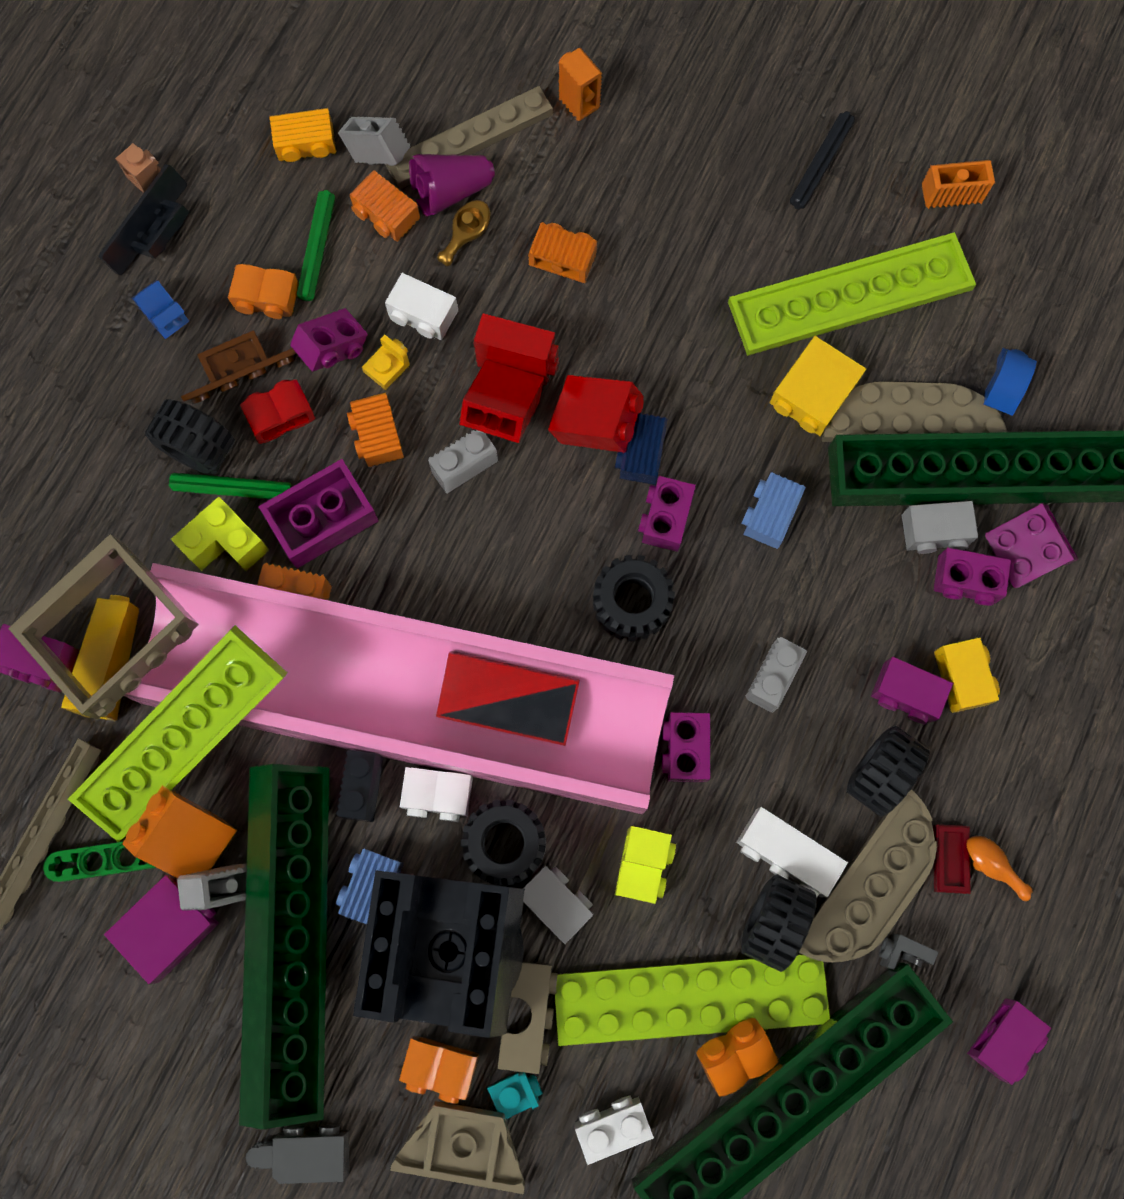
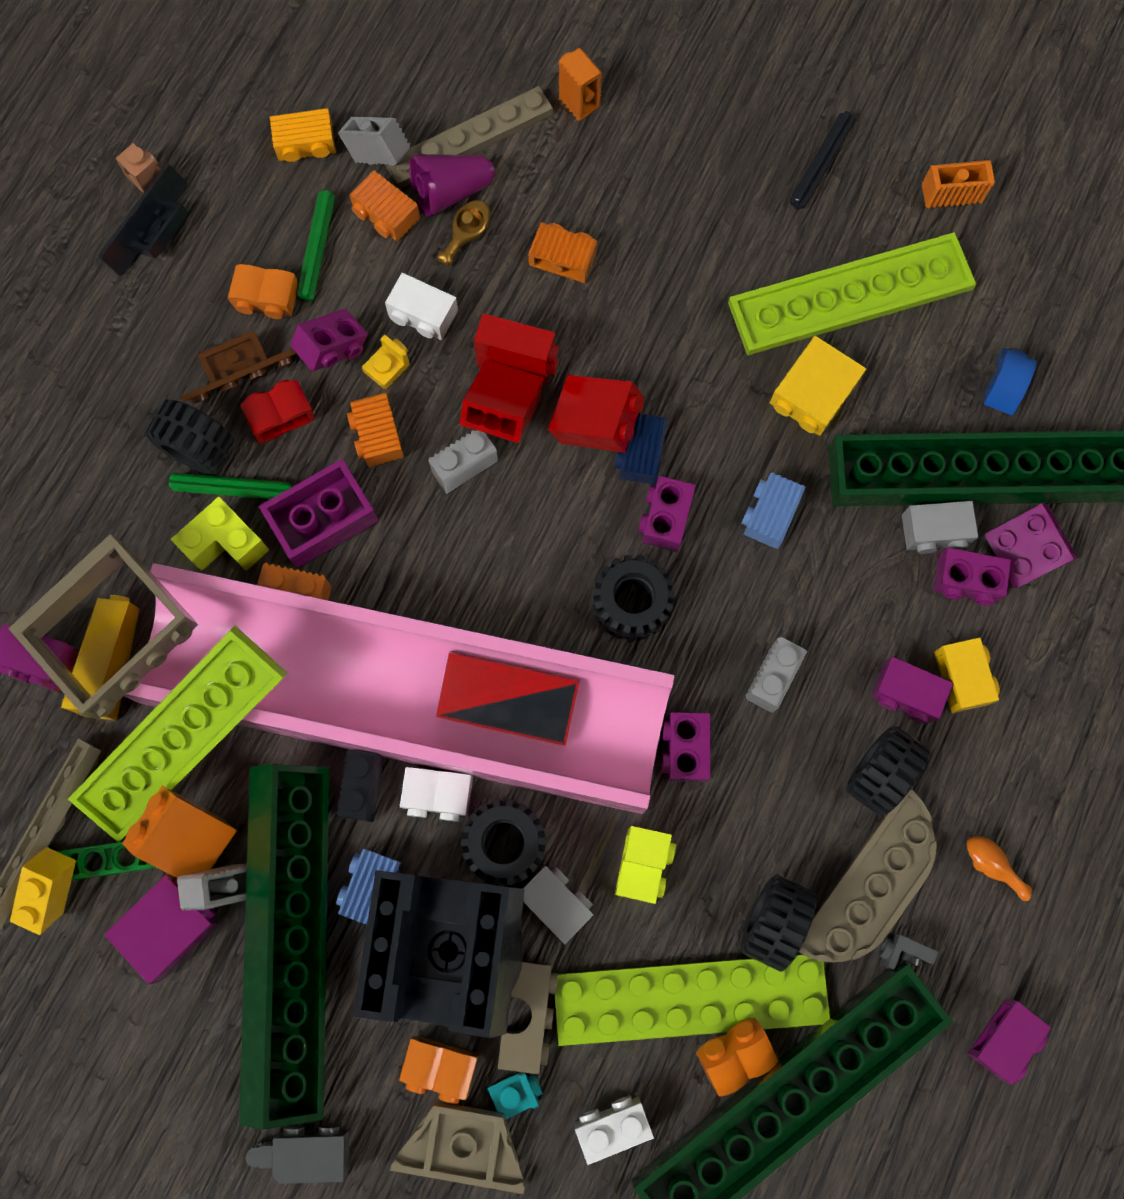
blue brick [131,280,189,339] -> none
white brick [736,807,848,897] -> none
dark tan plate [822,382,1007,442] -> none
dark red tile [933,825,971,894] -> none
none -> yellow brick [10,847,76,935]

